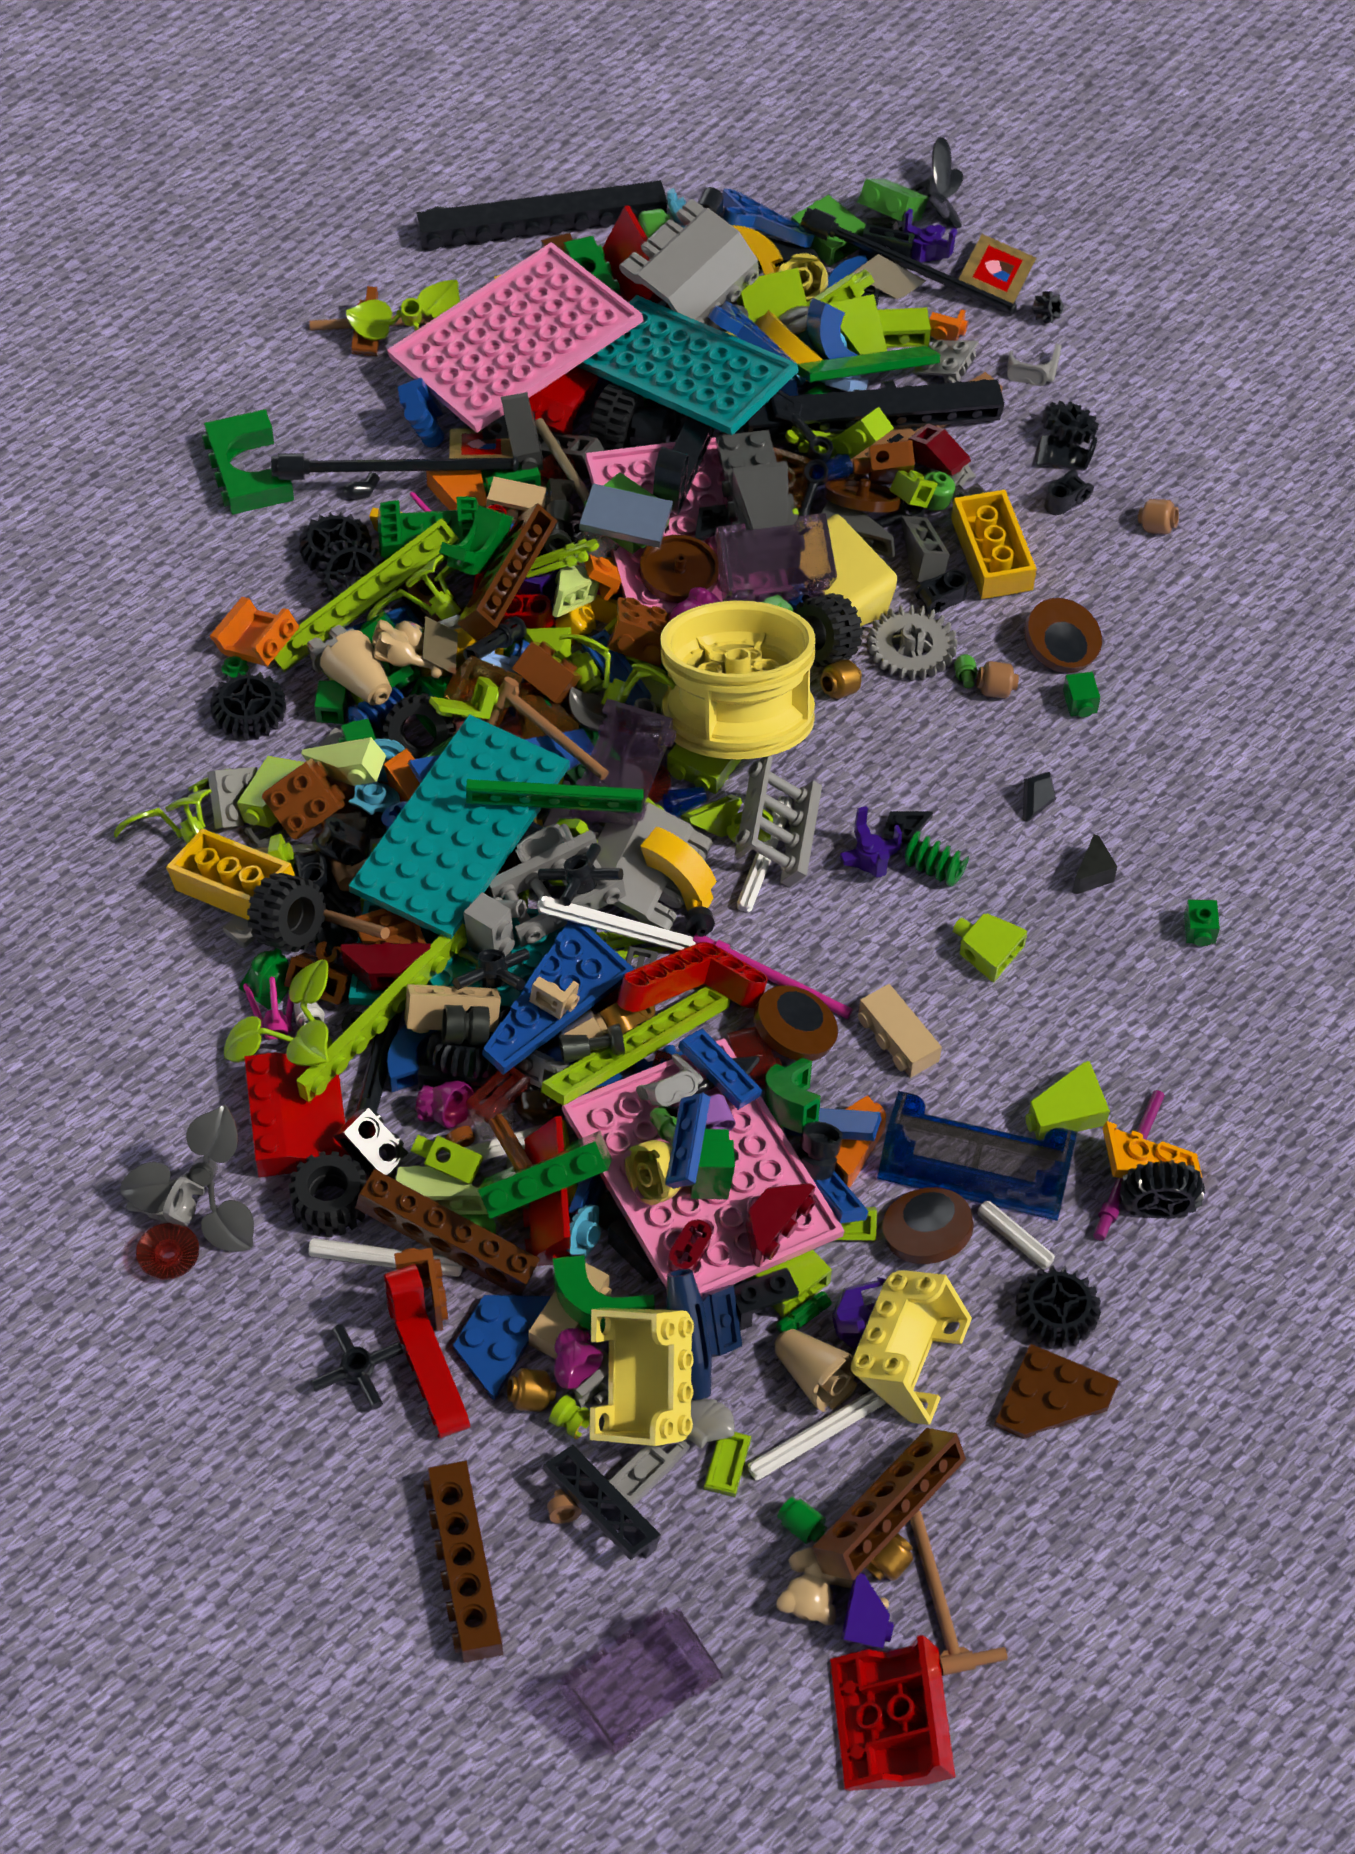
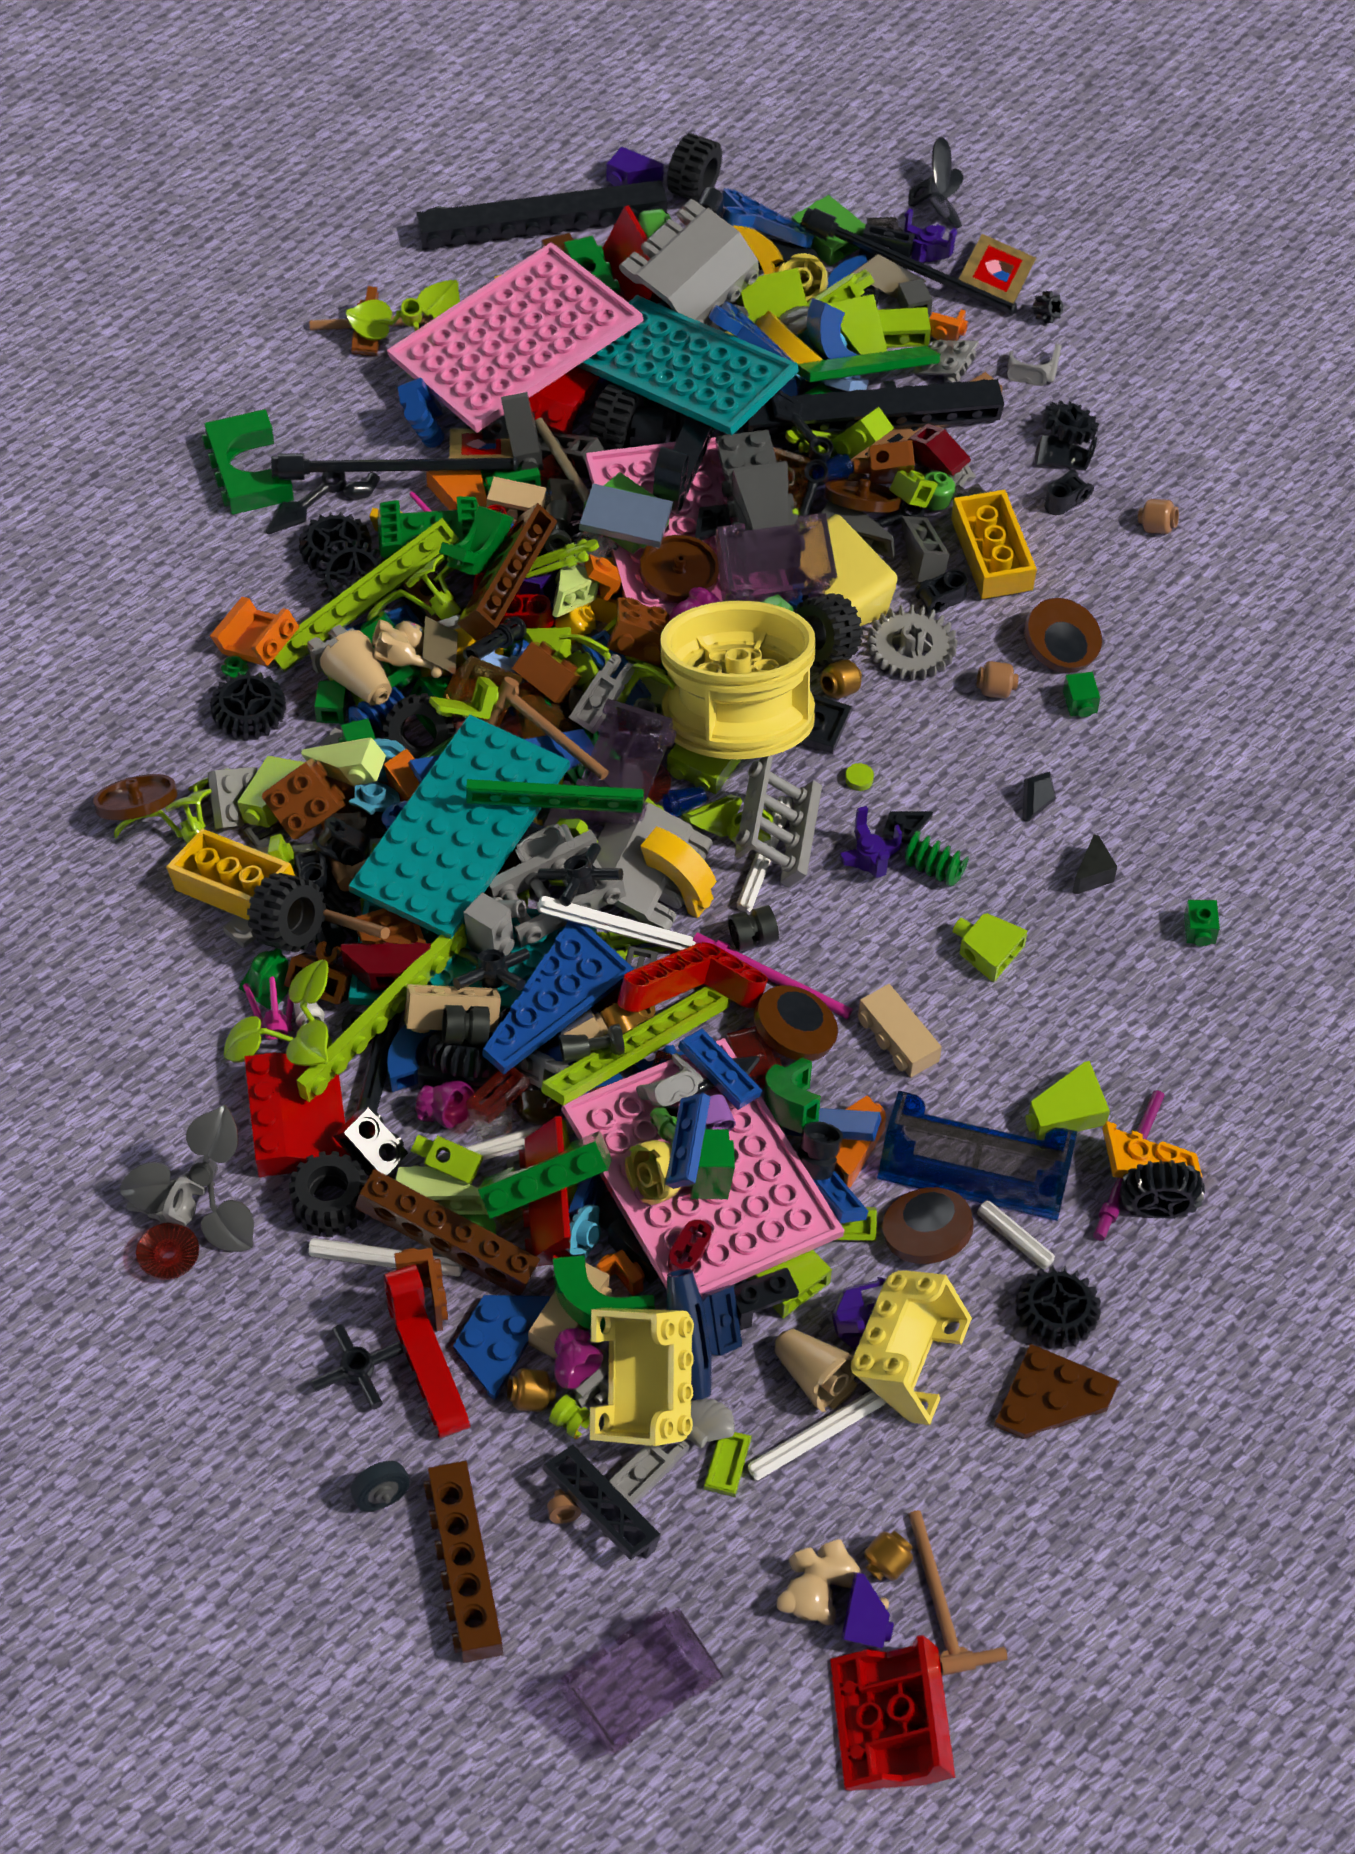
dark orange tile [444,1126,475,1147] -> none
dark orange axle [489,1114,533,1171] -> none
tan bracket [529,977,580,1020] -> none
medium azure animal [667,188,686,228] -> none
black tile [684,906,715,937] -> none
dark red slope [746,1183,815,1267] -> none
green axle [776,1291,832,1334] -> none
green brick [777,1496,827,1544] -> none
reddish brown brick [812,1428,966,1581] -> none
bright green brick [857,178,929,221] -> none
bright green cylinder [954,654,978,688] -> none
none -> reddish brown piece [93,774,178,820]
none -> black piece [266,472,347,534]
none -> black wheel [350,1461,410,1512]
none -> light grey hinge [568,654,635,734]
none -> orange bracket [596,1250,645,1296]
none -> dark purple slope [606,146,664,186]
none -> black tyre [667,133,722,202]
none -> pearl dark grey wheel [728,905,779,952]
none -> black plate [799,694,852,754]
none -> lime tile [845,763,874,791]
none -> dark grey brick [897,278,933,317]

